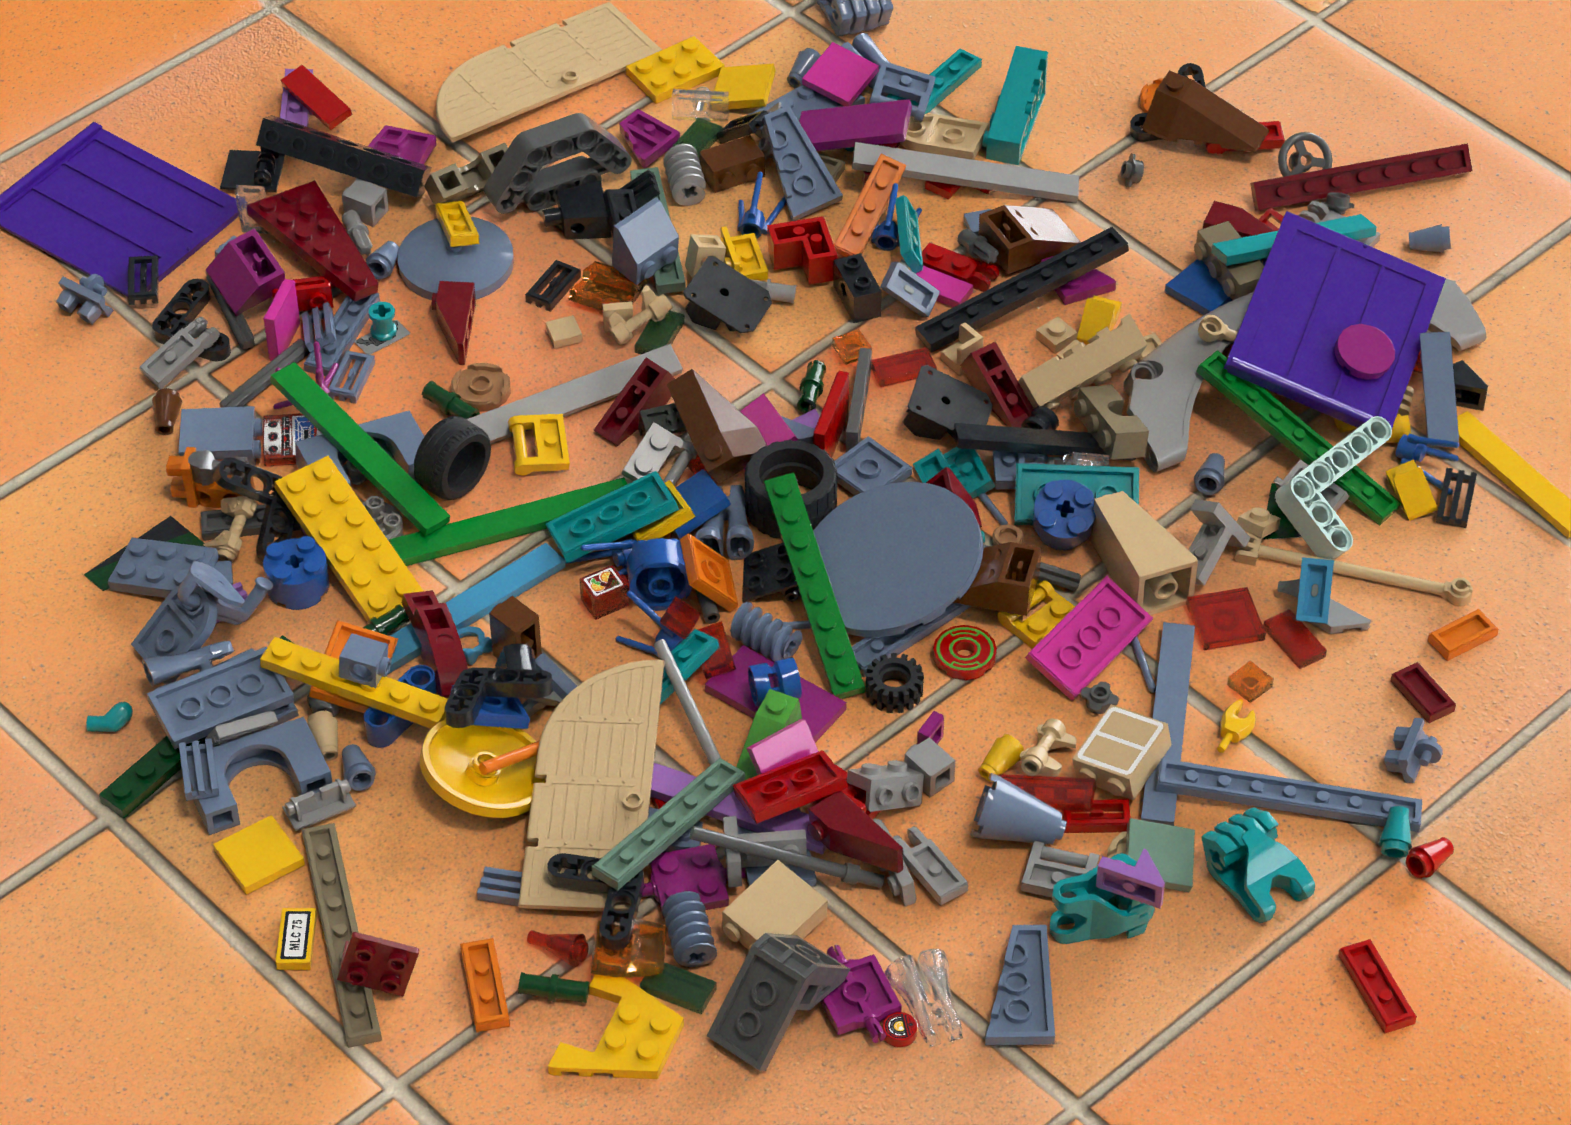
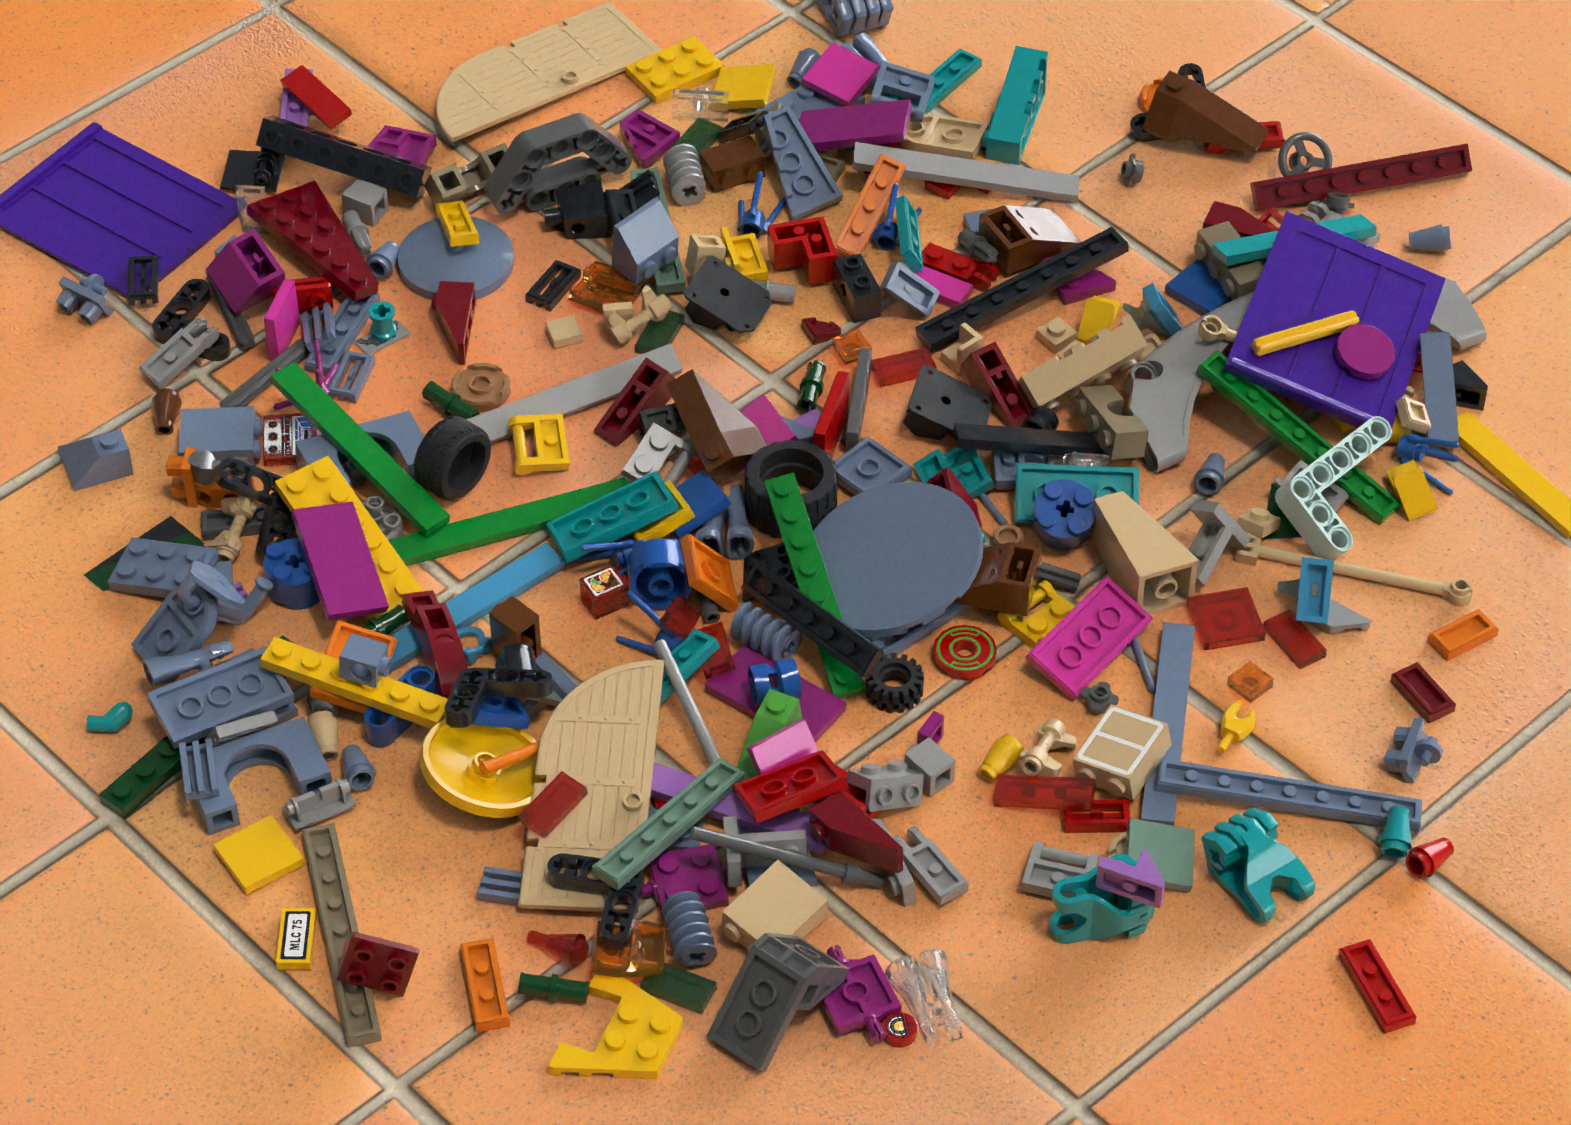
sand blue cone [971,773,1067,845] -> none
sand blue wing [985,925,1055,1045] -> none
black tile [1436,468,1477,528] -> none
none -> sand blue slope [58,429,134,491]
none -> magenta tile [291,501,389,621]
none -> clear red tile [518,771,588,838]
none -> black tile [741,561,885,679]
none -> dark red tile [801,317,841,345]
none -> dark azure piece [1122,283,1183,337]
none -> yellow axle [1251,310,1359,356]
none -> tan tile [1395,396,1431,434]

